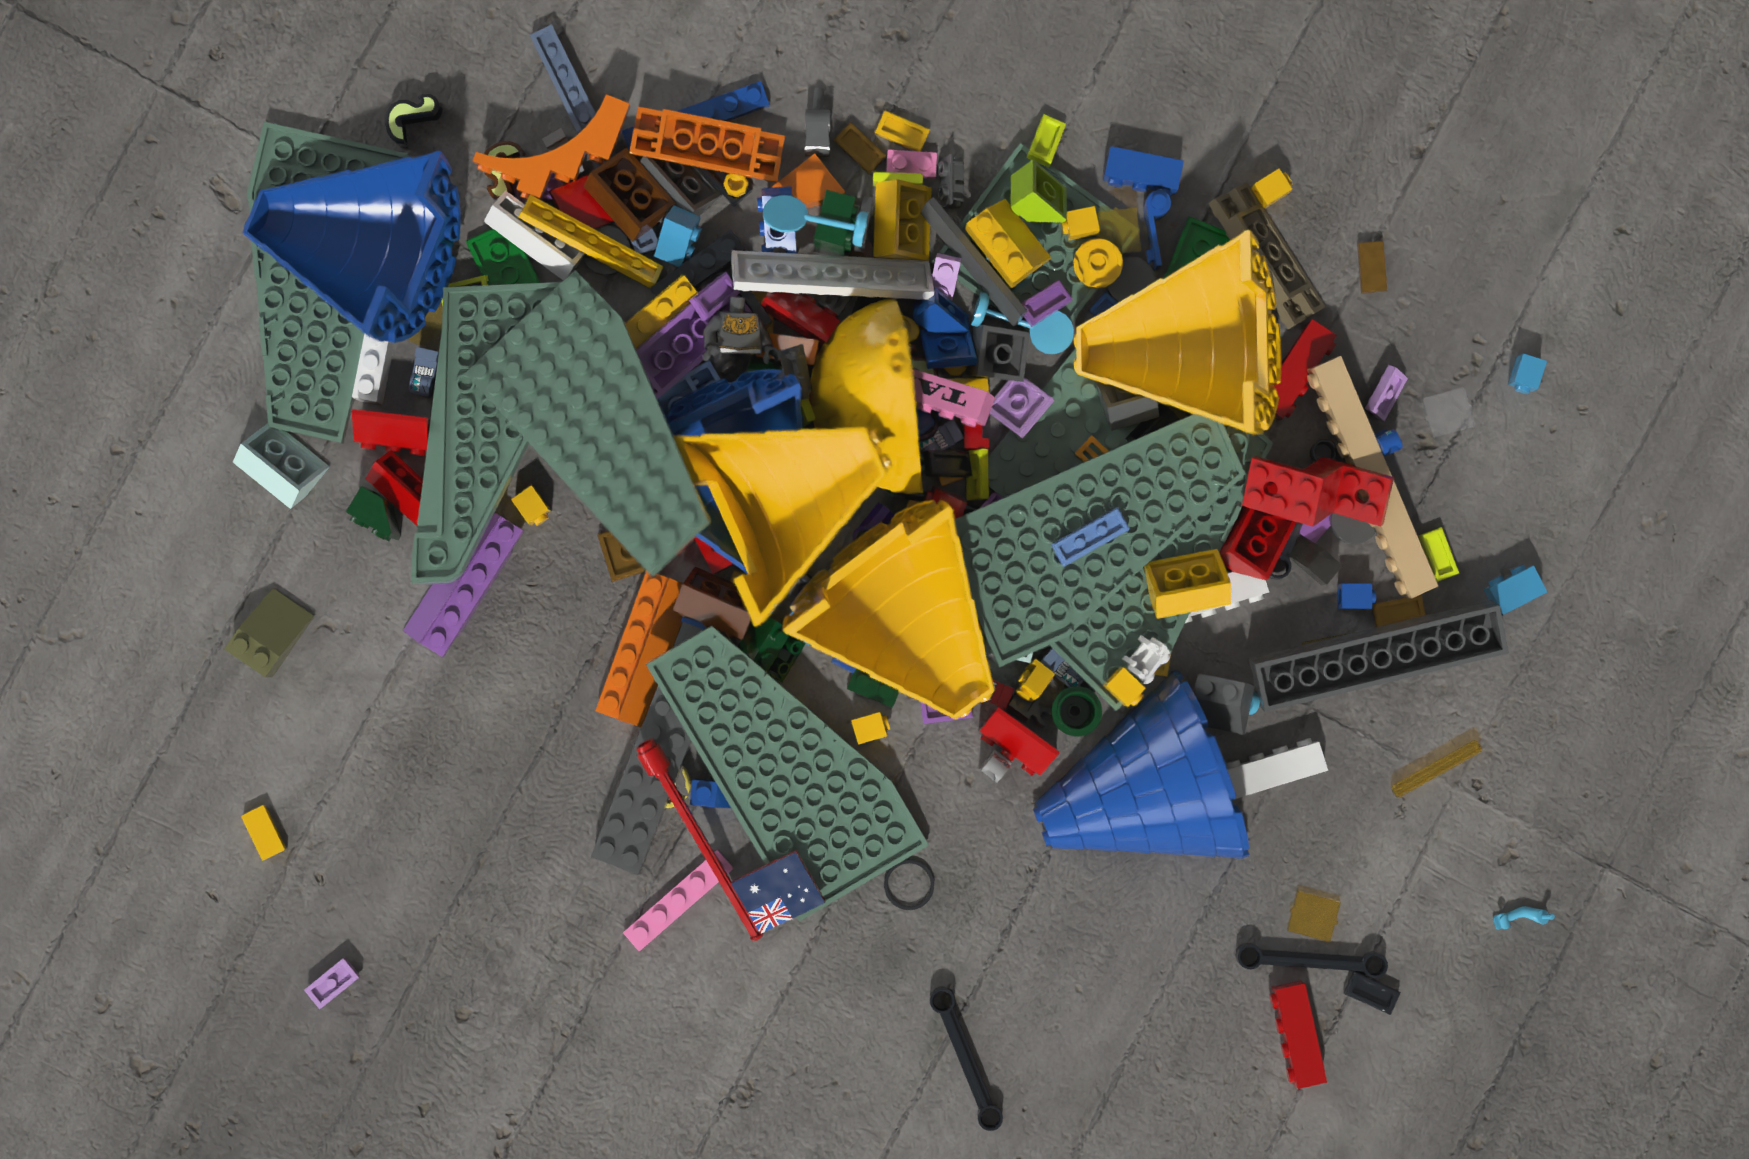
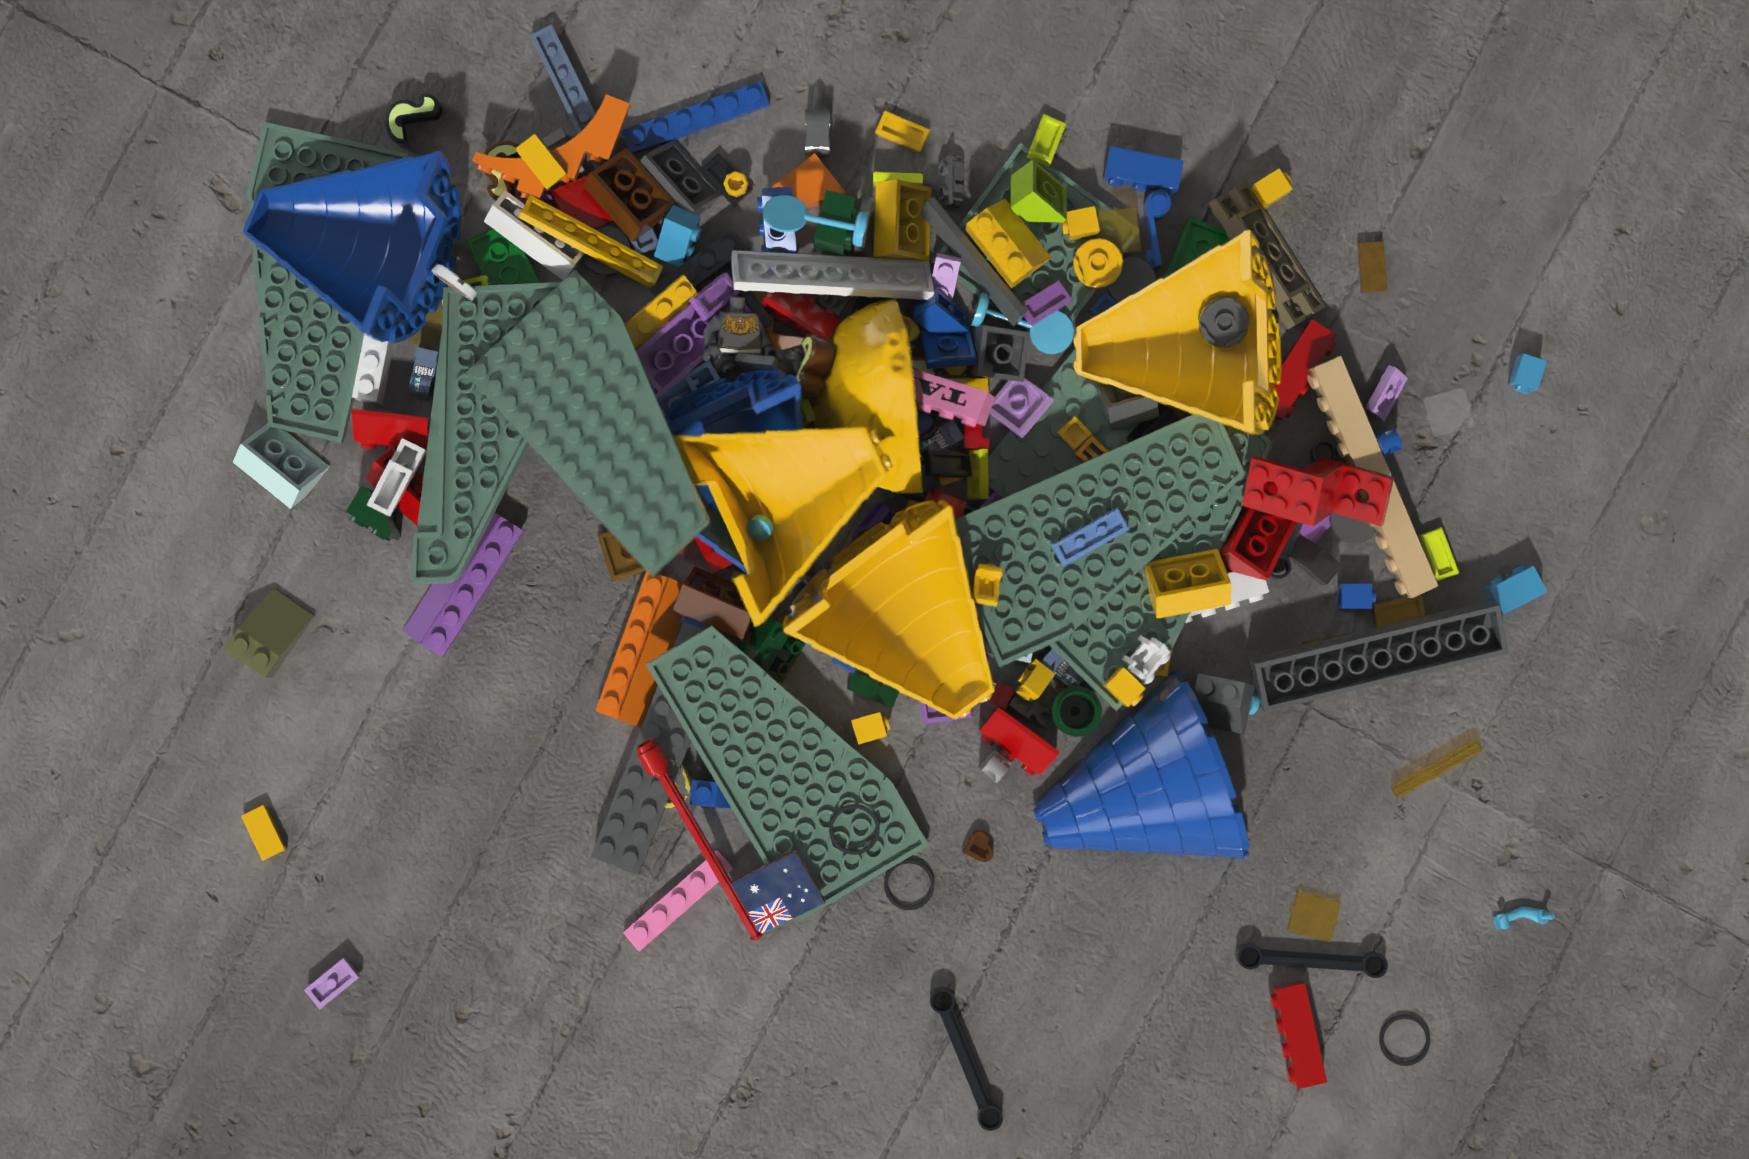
yellow brick [511,485,552,526] -> none
orange slope [629,106,785,183] -> none
pearl gold tile [834,122,886,175] -> none
bright pink plate [886,150,937,179] -> none
white brick [1225,738,1328,799] -> none
black tile [1344,971,1401,1015] -> none
none -> white slope [367,438,426,516]
none -> white tile [431,264,477,301]
none -> yellow tile [515,134,567,190]
none -> dark grey tile [734,353,789,376]
none -> tile [747,515,774,541]
none -> reddish brown animal [796,333,836,398]
none -> black piece [829,804,880,855]
none -> reddish brown tile [962,830,994,862]
none -> yellow bracket [972,563,1003,606]
none -> yellow tile [1057,416,1092,451]
none -> dark grey tile [1198,297,1249,347]
none -> black piece [1379,1015,1430,1066]

